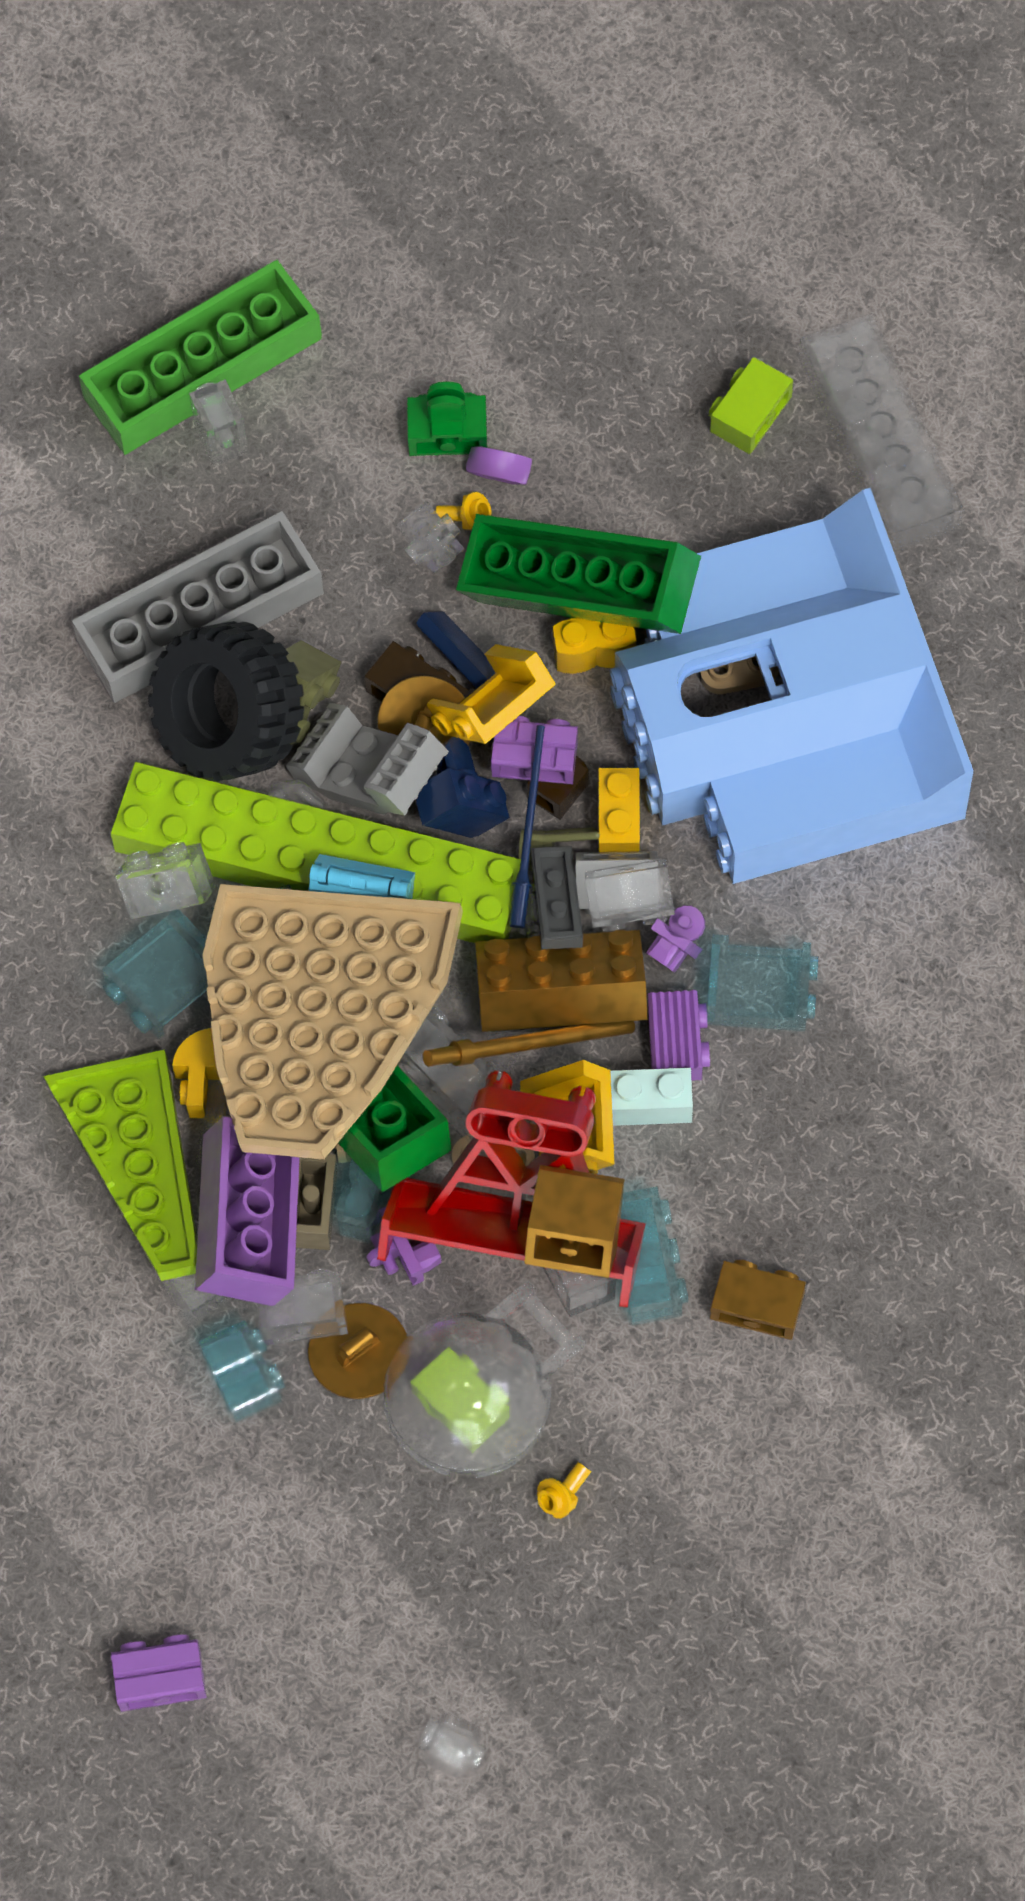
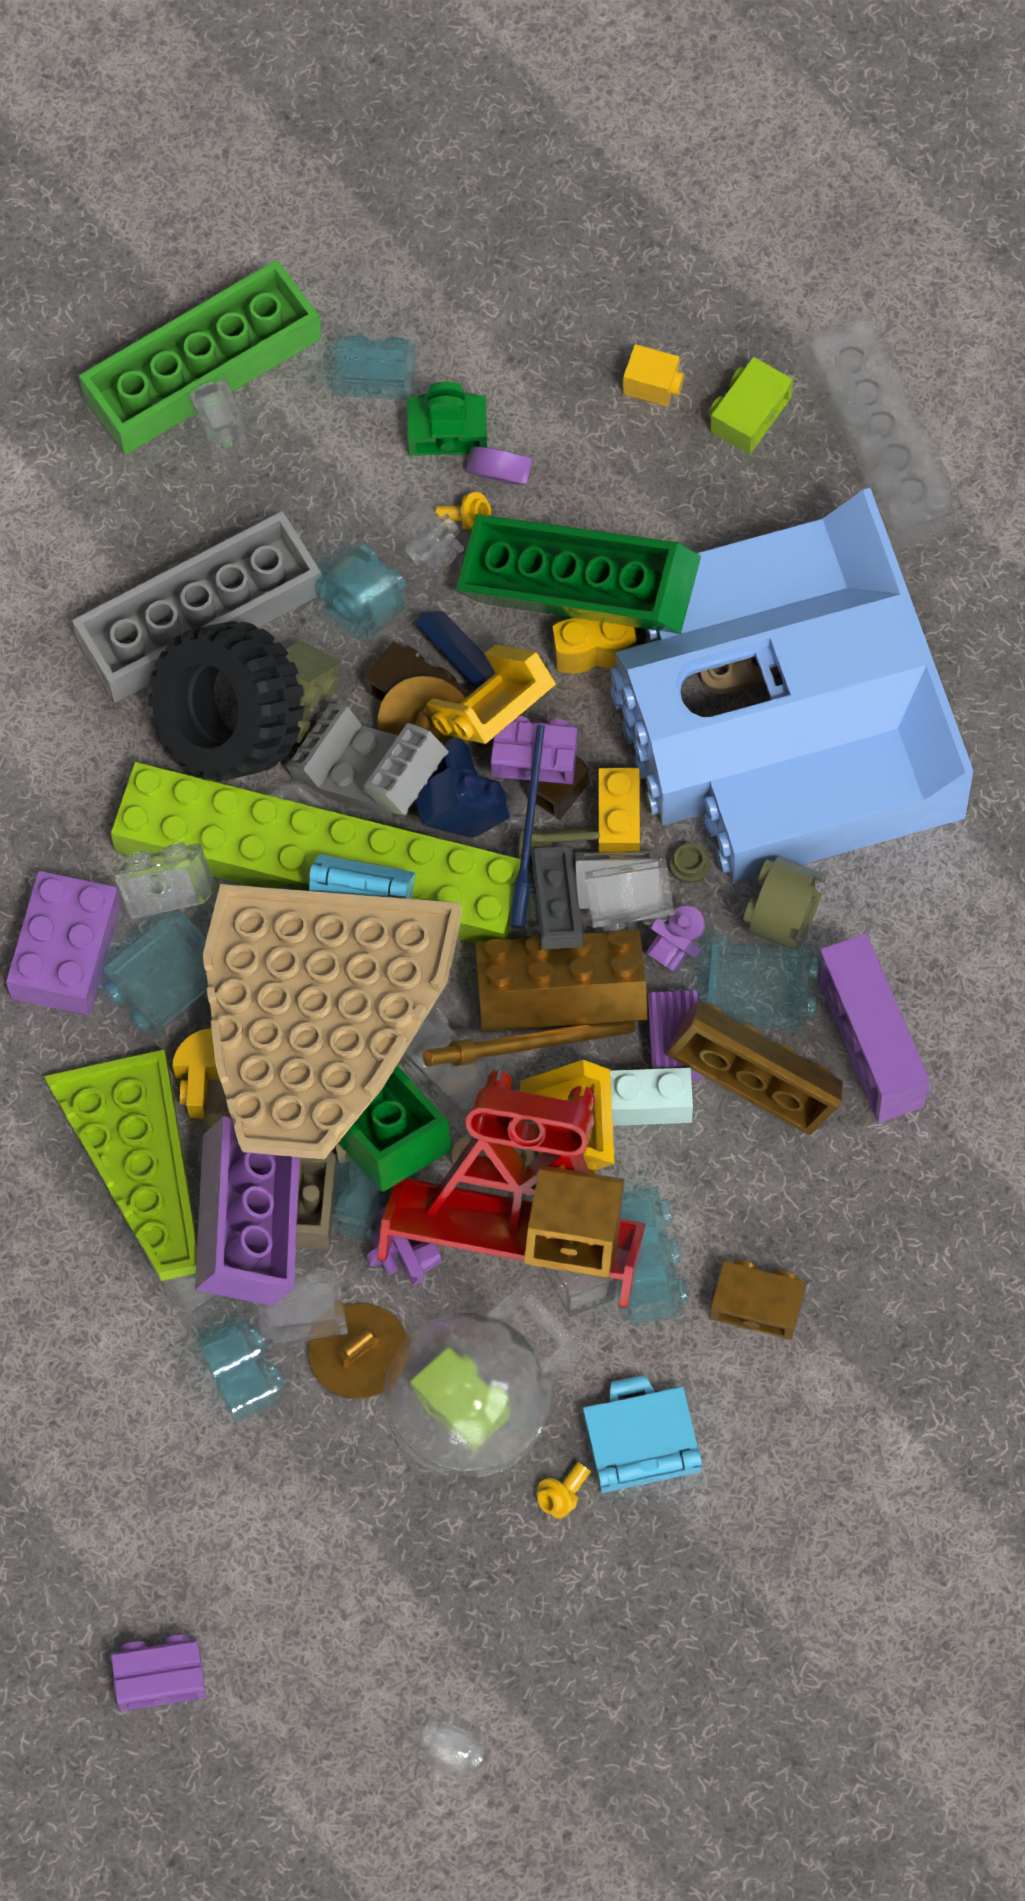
none -> medium lavender brick [6,871,122,1015]
none -> clear light blue brick [315,544,406,641]
none -> clear light blue brick [334,335,417,400]
none -> medium azure piece [583,1374,702,1493]
none -> yellow brick [623,344,685,407]
none -> pearl gold slope [666,1000,843,1135]
none -> olive plate [670,843,710,883]
none -> olive brick [743,857,826,951]
none -> medium lavender brick [817,933,930,1123]

